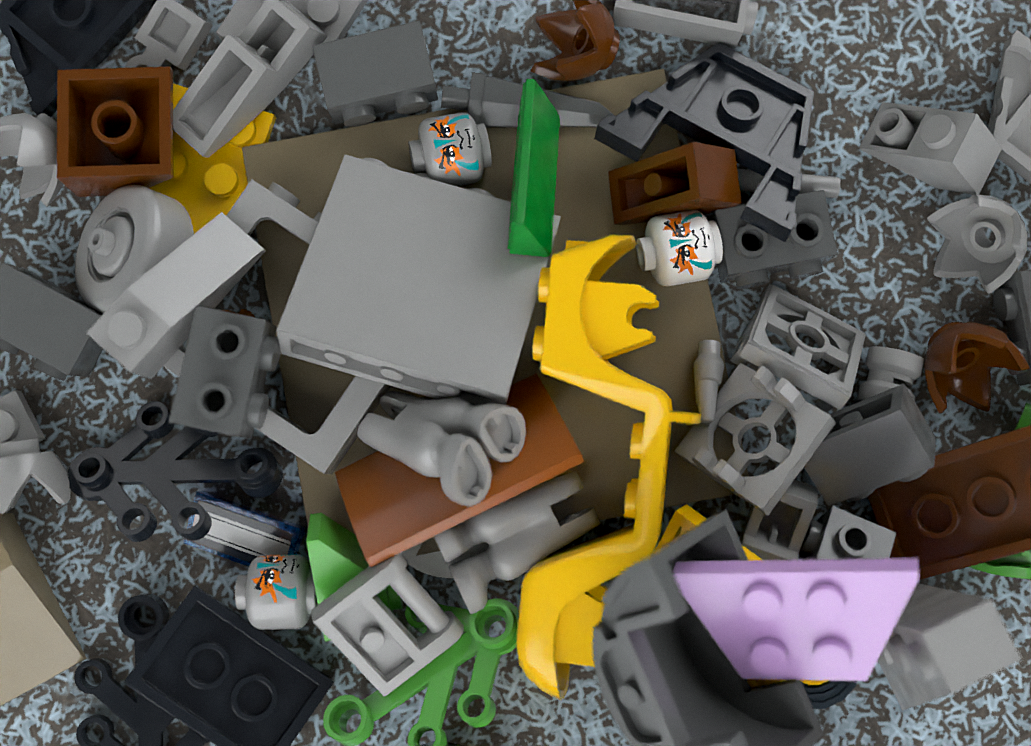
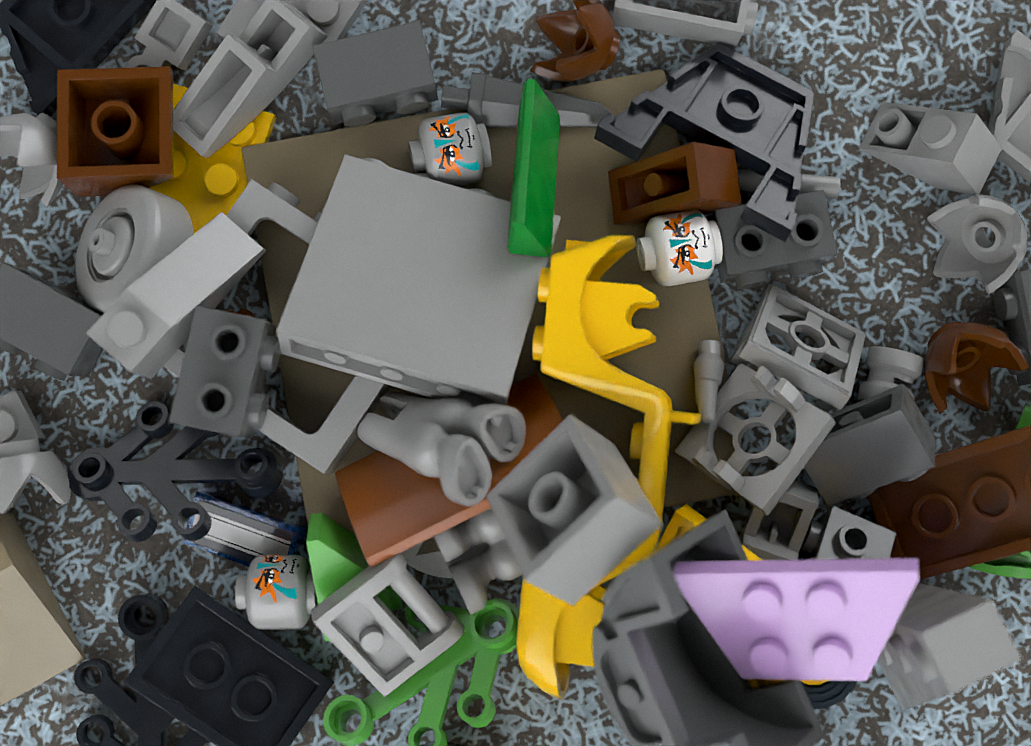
none -> light grey brick [486,415,663,606]

